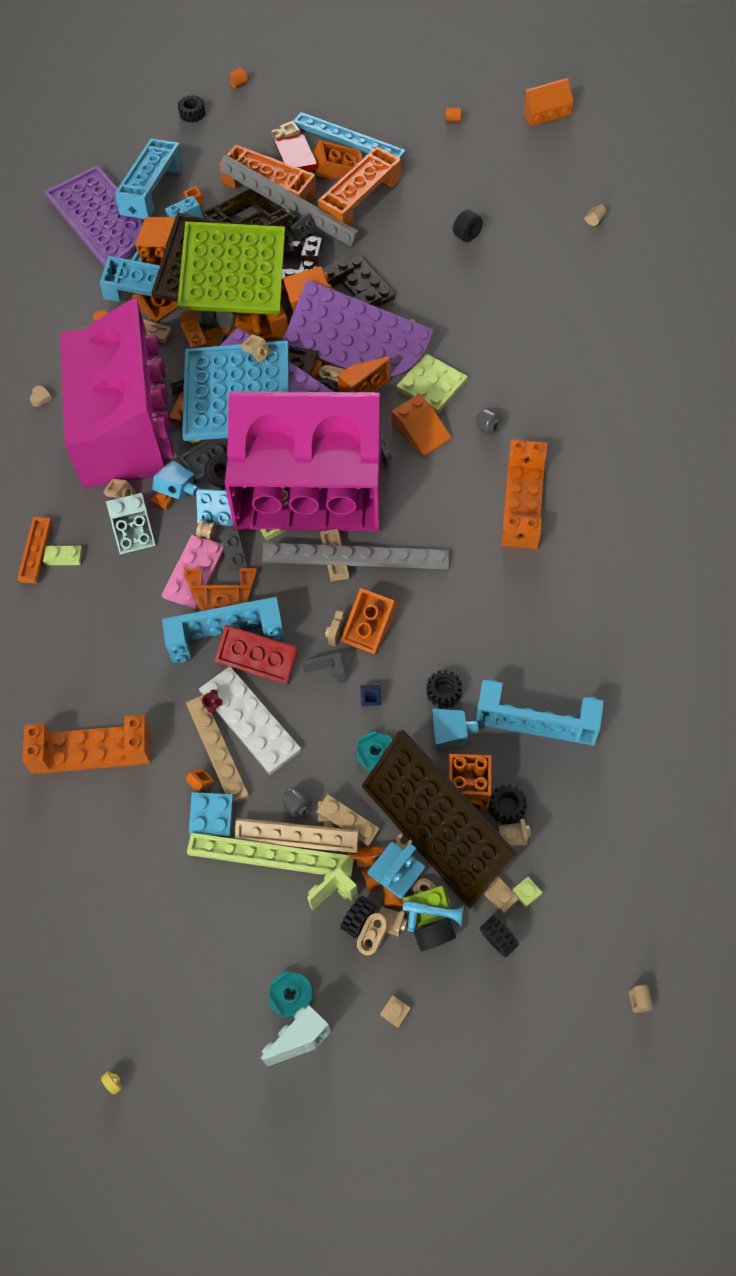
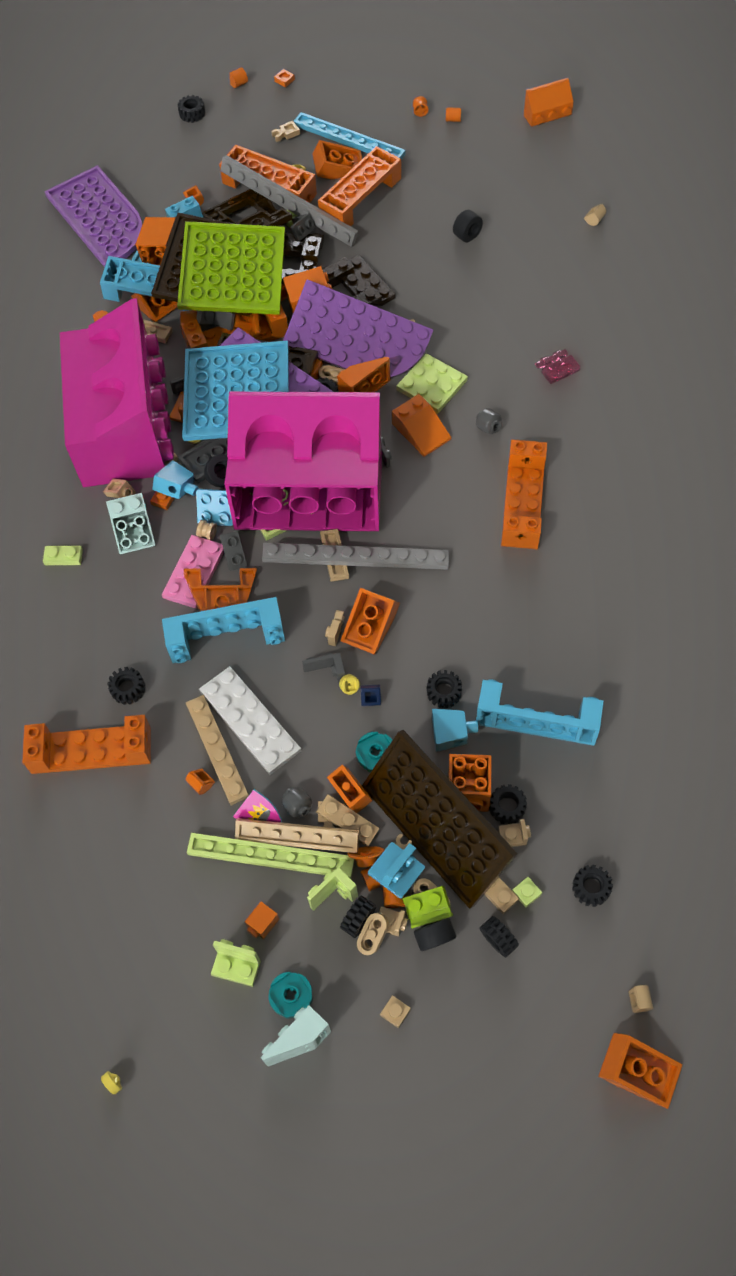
orange plate [17,517,52,584] -> none
tan tile [30,385,52,407] -> none
medium azure plate [115,138,183,219] -> none
medium azure plate [189,792,234,836] -> none
dark red plate [202,689,223,713] -> none
red tile [215,624,299,684] -> none
tan bracket [240,334,271,363] -> none
tile [274,134,317,171] -> none
medium azure piece [403,901,464,932] -> none
none -> black tyre [107,667,145,705]
none -> yellowish green bracket [211,939,261,987]
none -> shield [233,789,282,823]
none -> orange brick [245,901,279,940]
none -> orange plate [274,69,295,88]
none -> orange brick [327,764,373,813]
none -> light yellow tile [339,674,360,695]
none -> orange wheel [413,96,428,117]
none -> clear pink plate [535,349,580,384]
none -> black tyre [572,865,613,907]
none -> orange slope [598,1033,683,1109]

